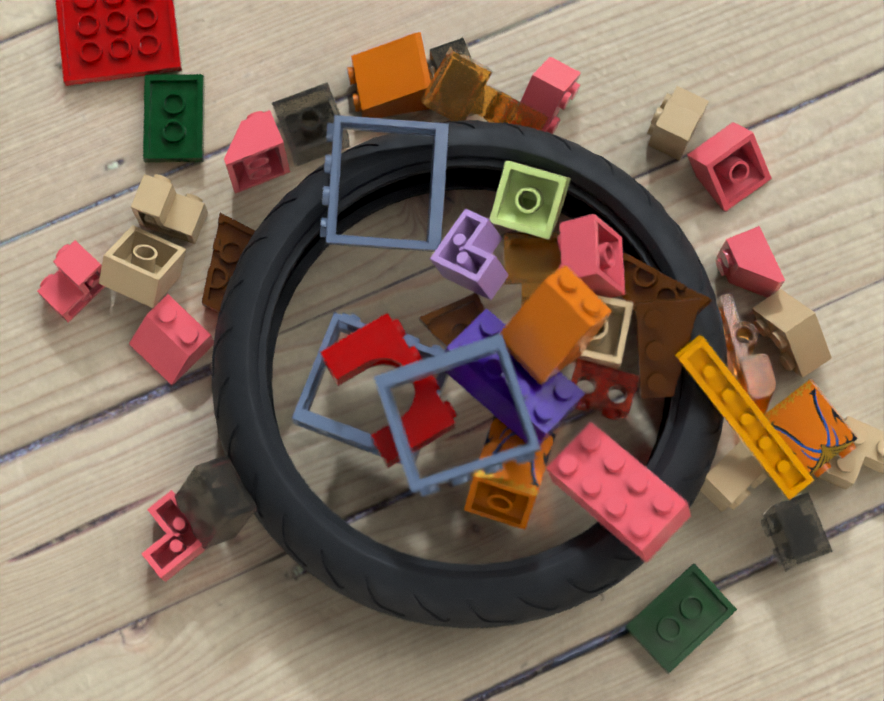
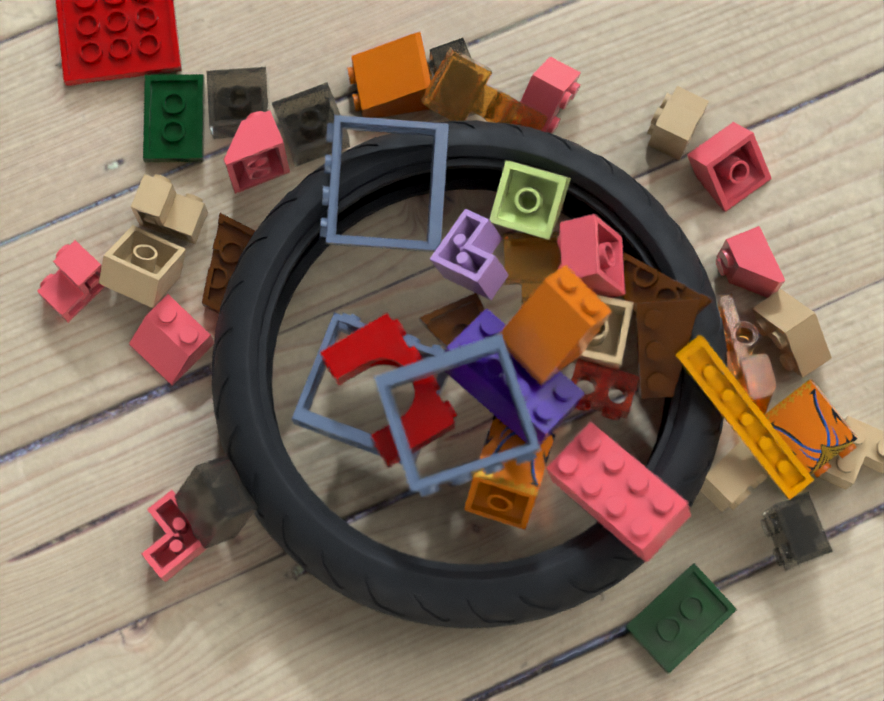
none -> clear smoke brick [206,67,271,139]

